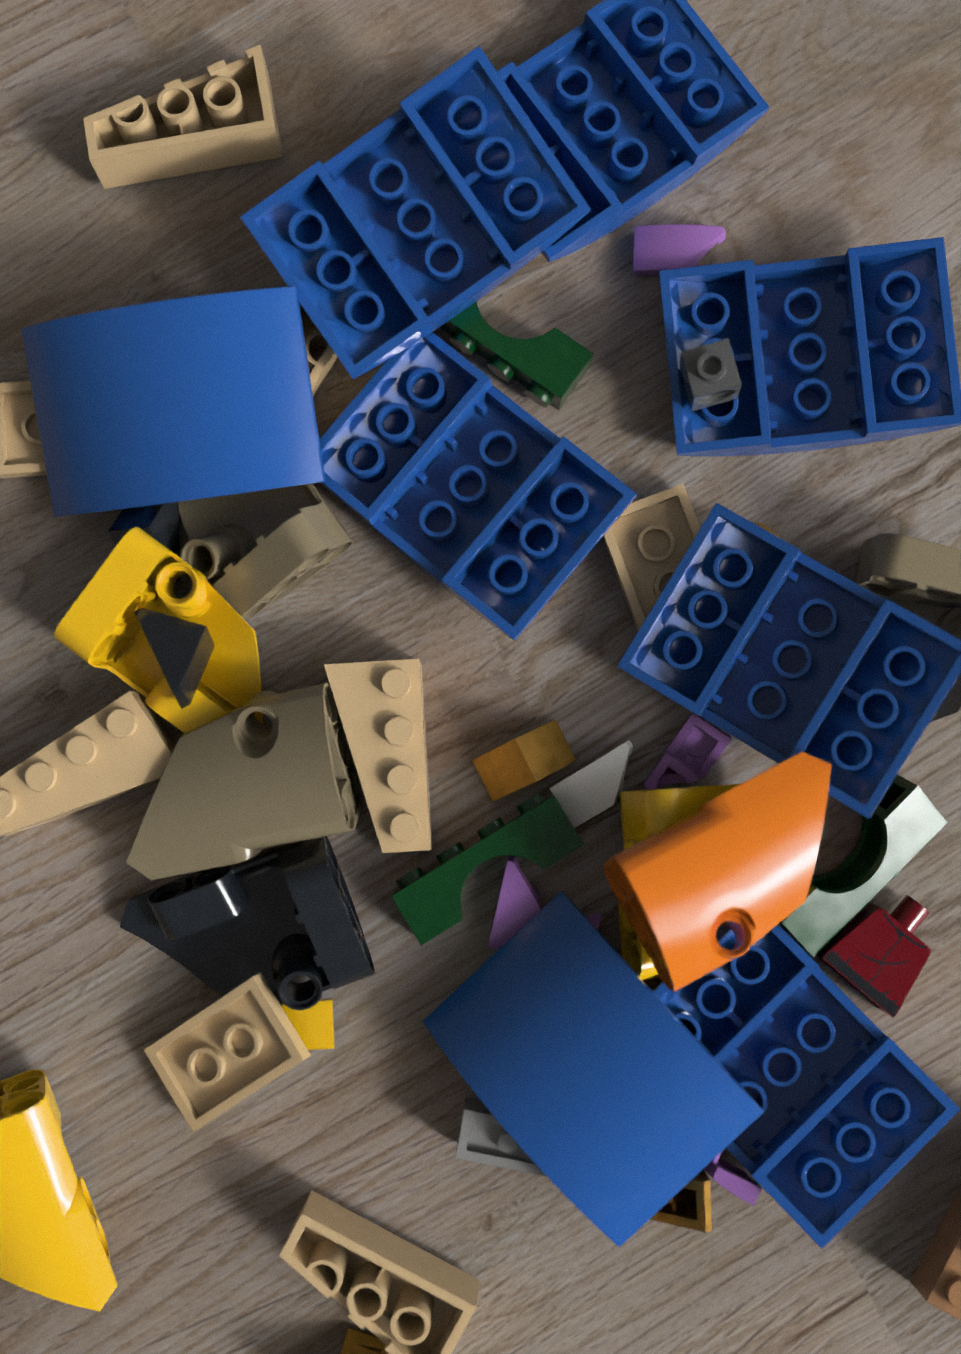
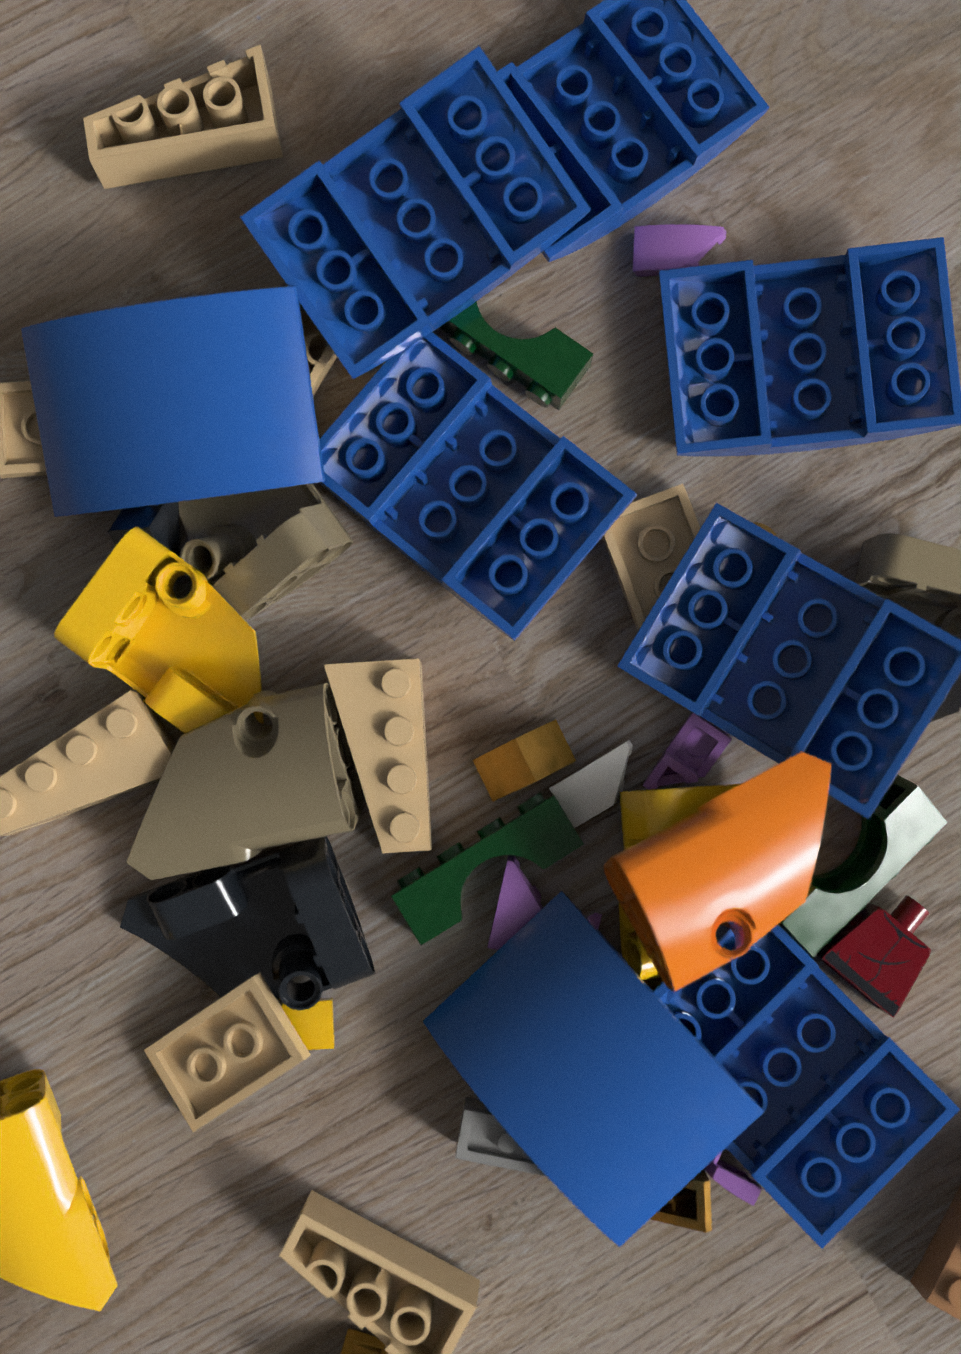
black slope [134,608,215,709] -> none
dark grey brick [679,338,742,411] -> none

